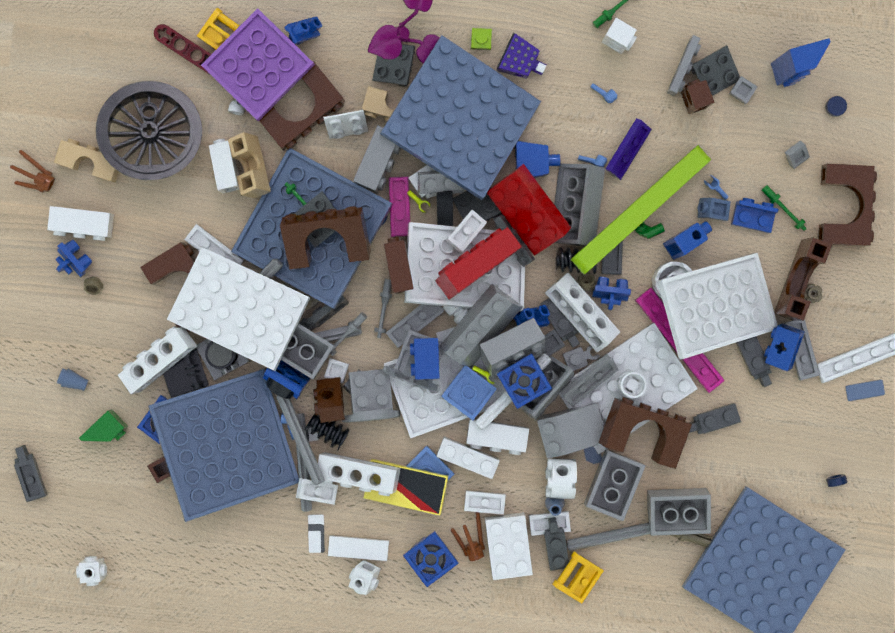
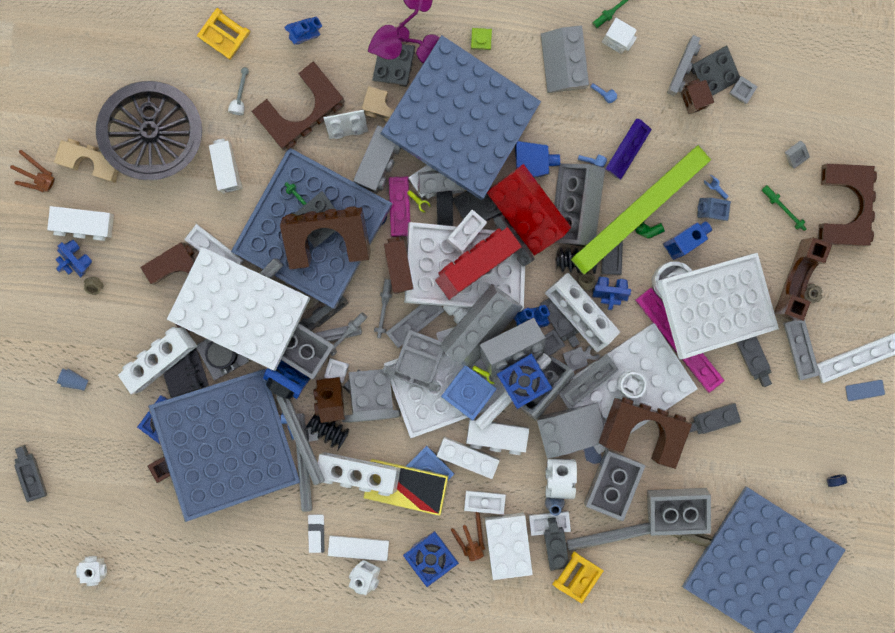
green slope [79,409,128,442] -> none
dark red beam [154,24,211,75] -> none
medium lavender plate [201,8,315,121] -> none
tan arch [228,132,271,199] -> none
white plate [296,478,338,505] -> none
blue brick [410,338,440,380] -> none
dark purple torso [497,33,547,79] -> none
blue bracket [731,198,779,233] -> none
blue brick [764,323,805,371] -> none
blue slope [771,38,831,87] -> none
dark blue tile [826,96,847,117] -> none
none -> light grey slope [541,25,589,93]

